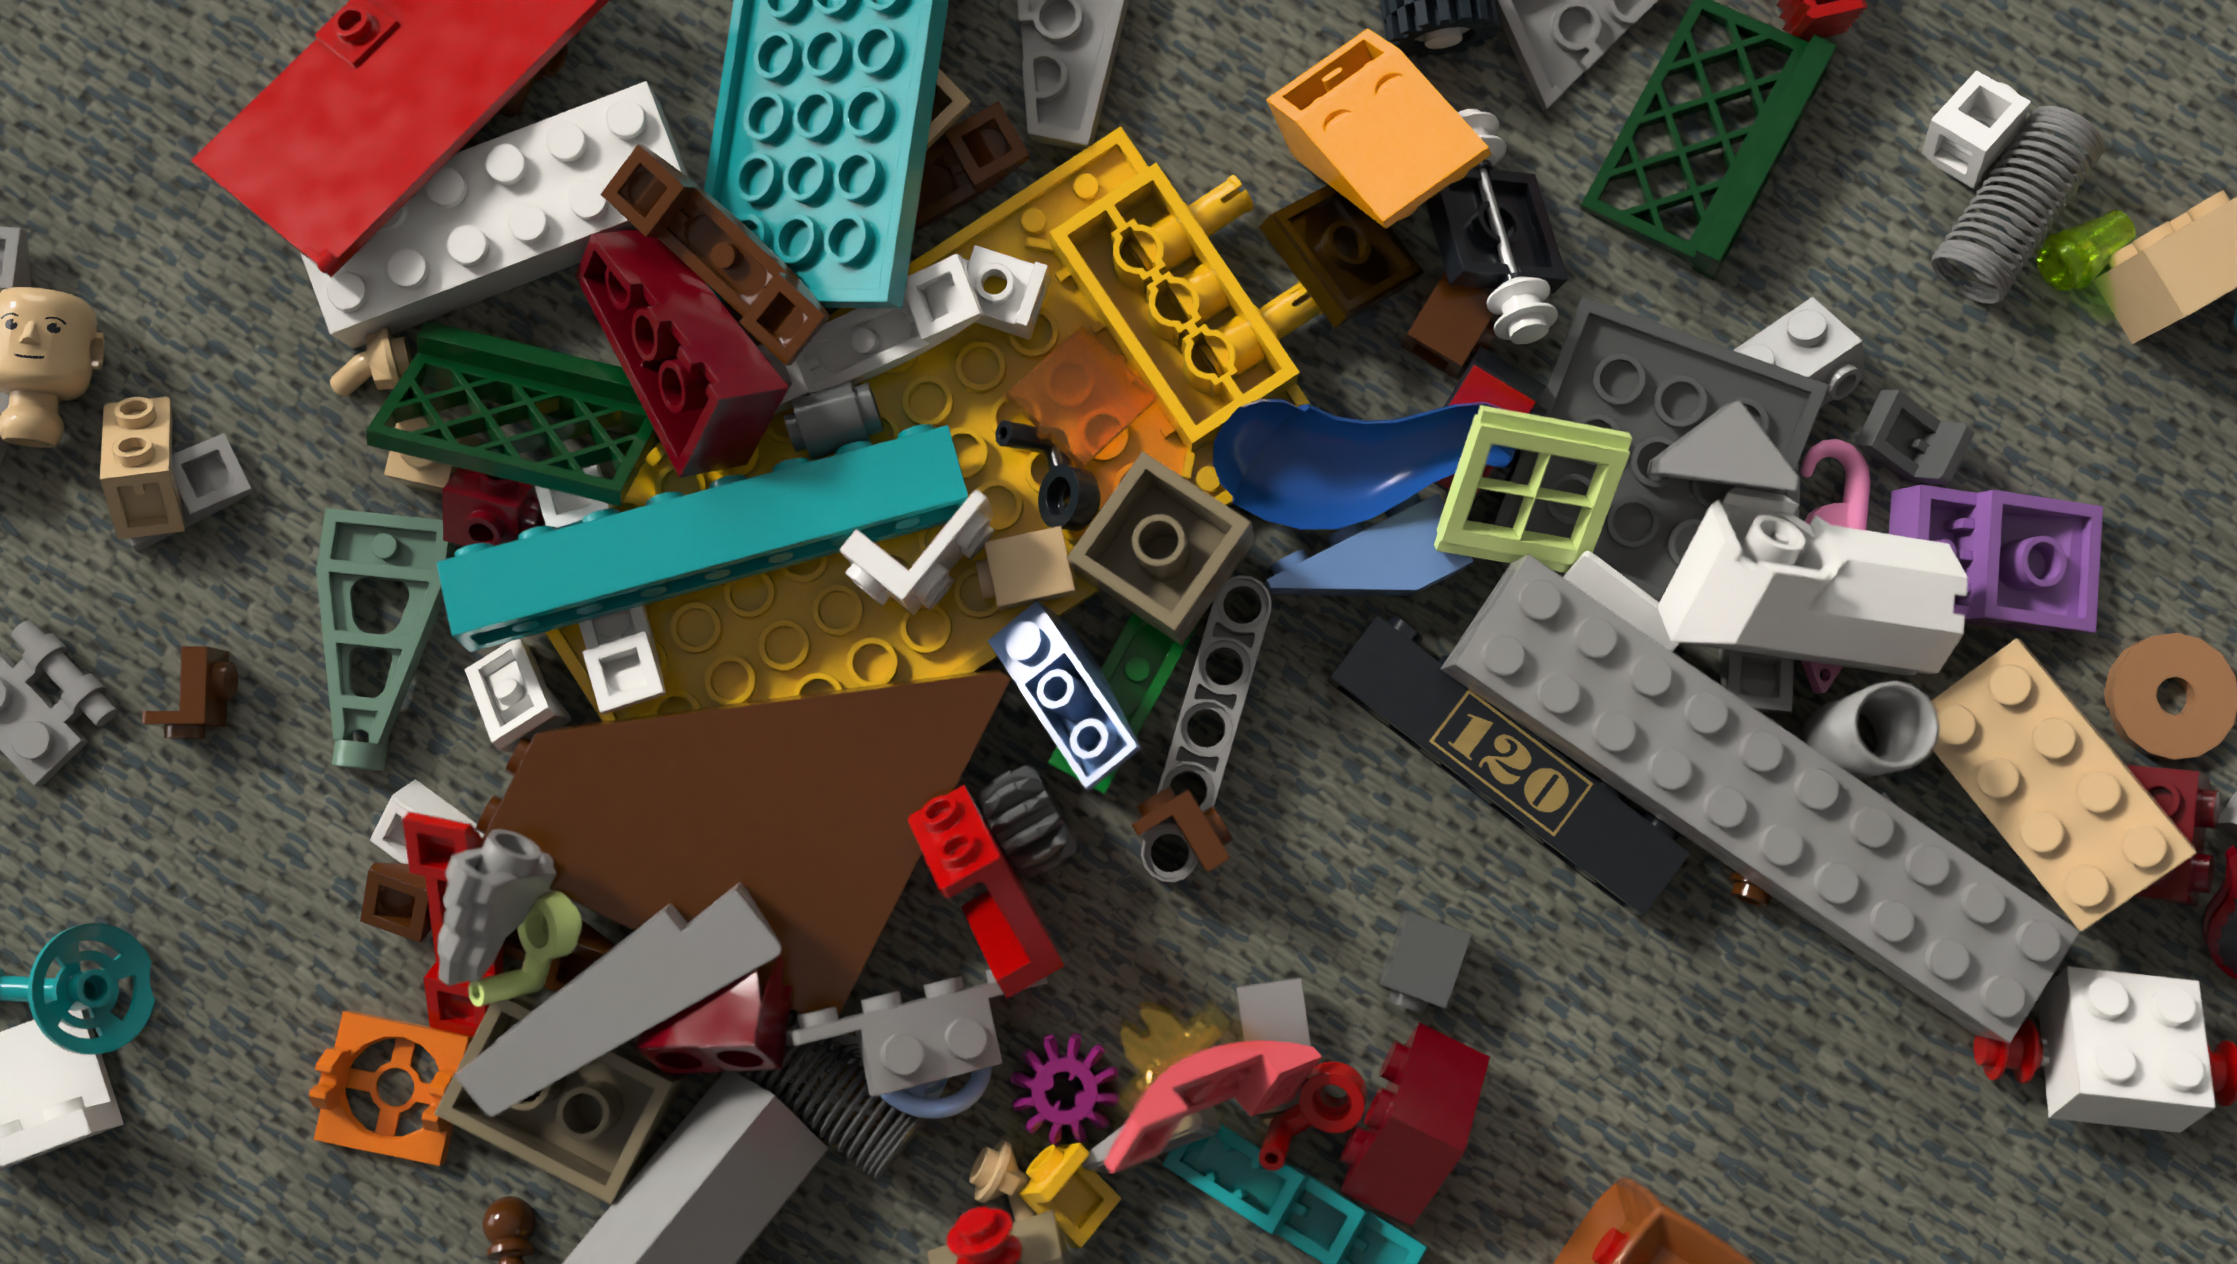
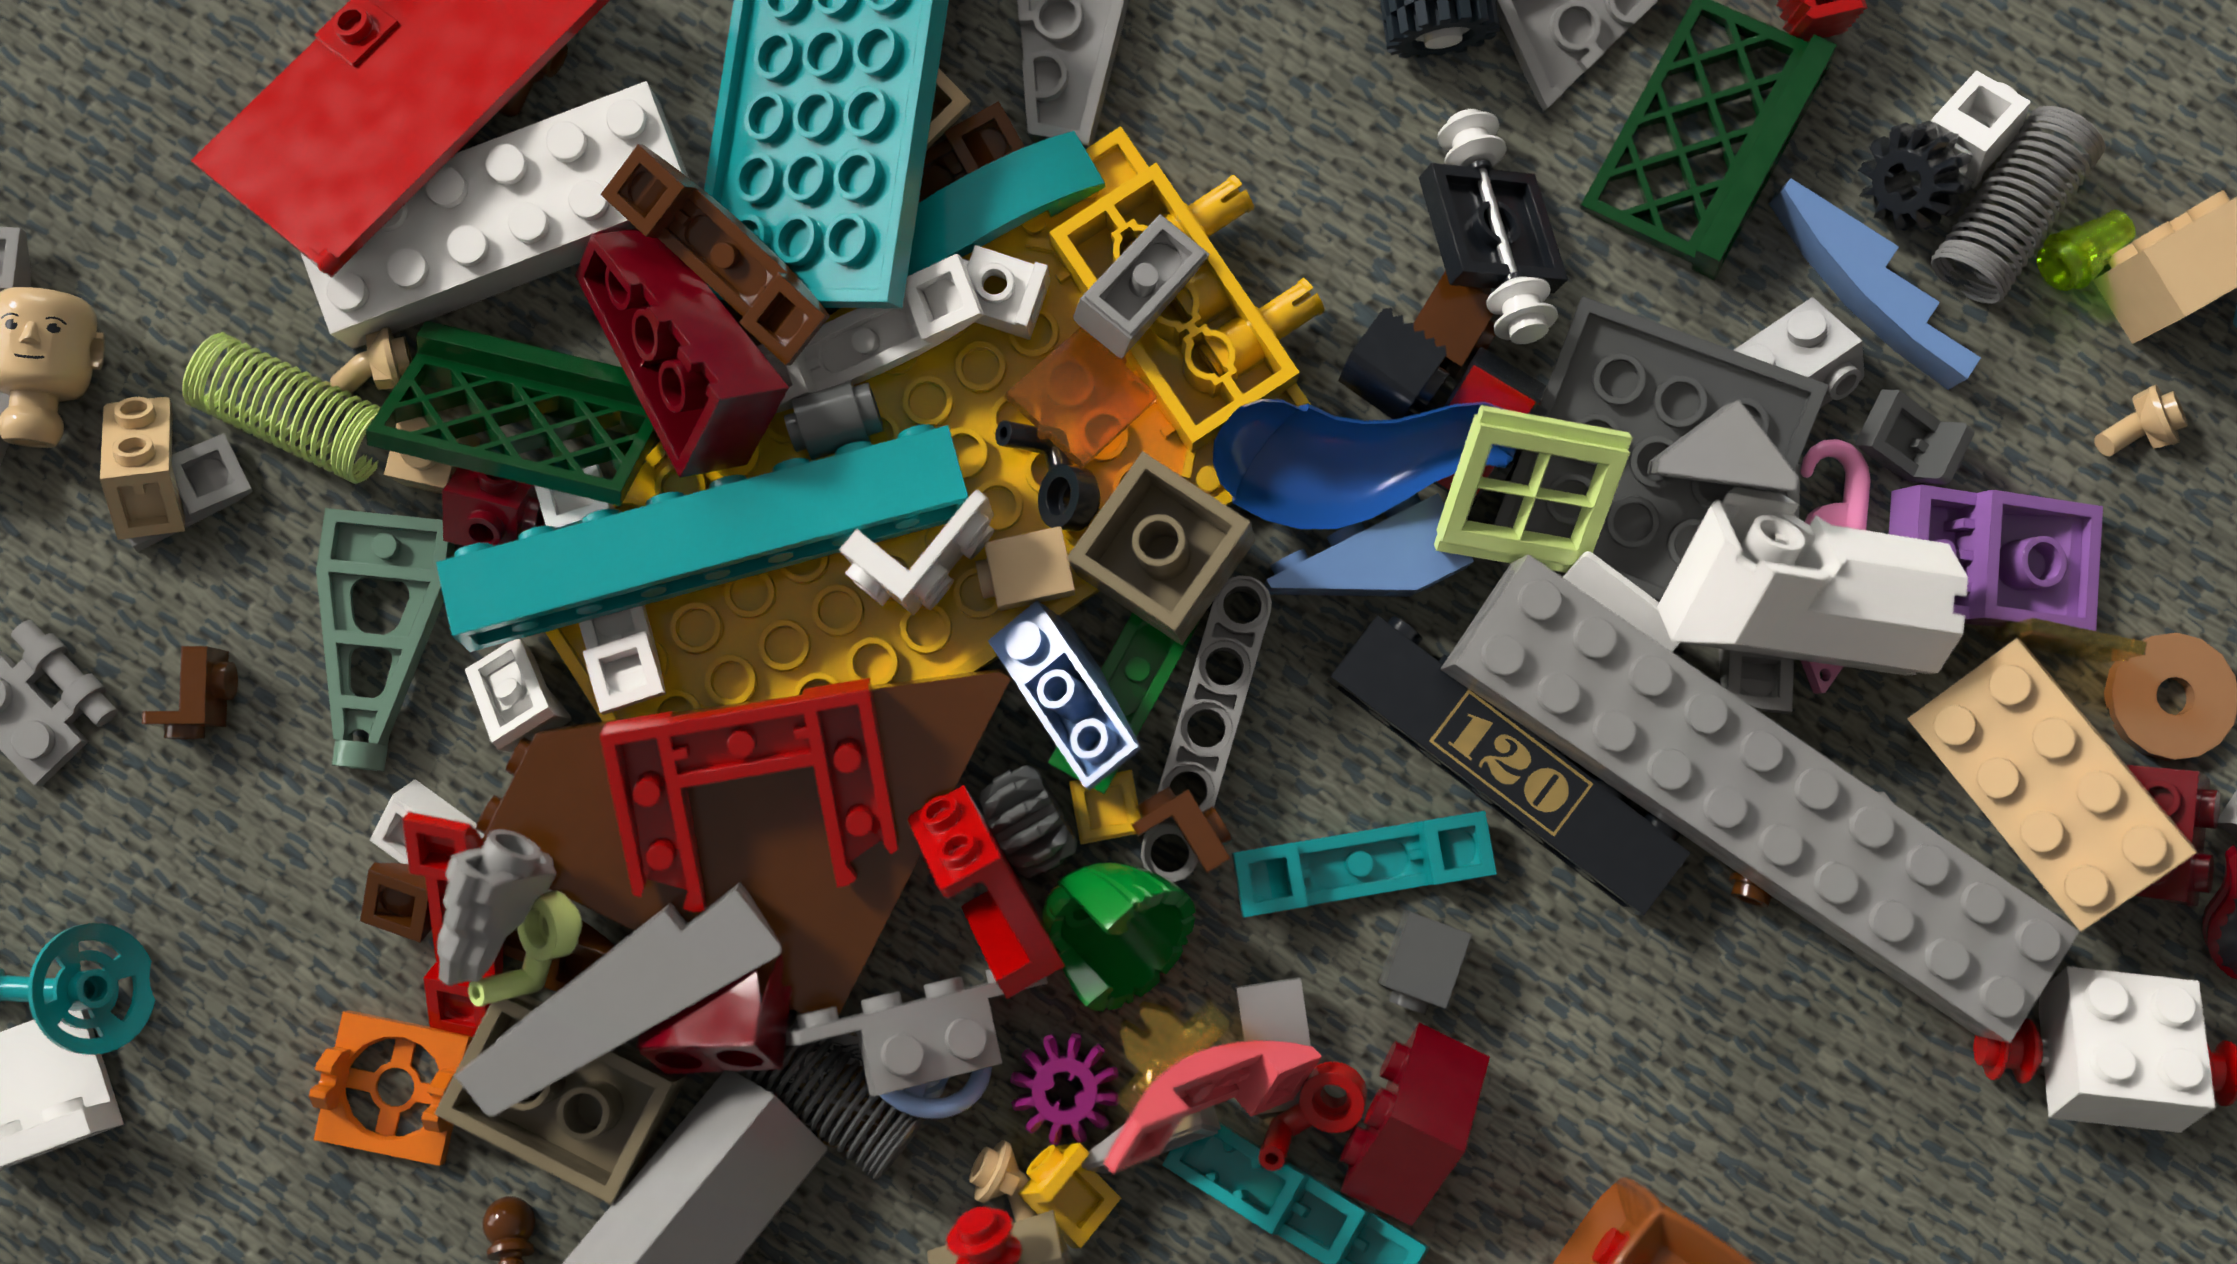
dark brown tile [1259,185,1424,328] -> none
light orange slope [1266,28,1492,229] -> none
light grey piece [1800,681,1940,780] -> none
none -> yellowish green piece [182,332,394,484]
none -> red wedge [599,678,898,912]
none -> teal slope [907,131,1106,277]
none -> green hair [1042,863,1196,1011]
none -> yellow tile [1069,770,1141,845]
none -> light grey slope [1073,214,1210,358]
none -> teal slope [1232,811,1497,917]
none -> black brick [1338,308,1450,420]
none -> medium blue slope [1769,178,1981,390]
none -> black gear [1858,121,1974,231]
none -> clear yellow piece [1994,618,2147,664]
none -> tan plate [2094,384,2188,457]

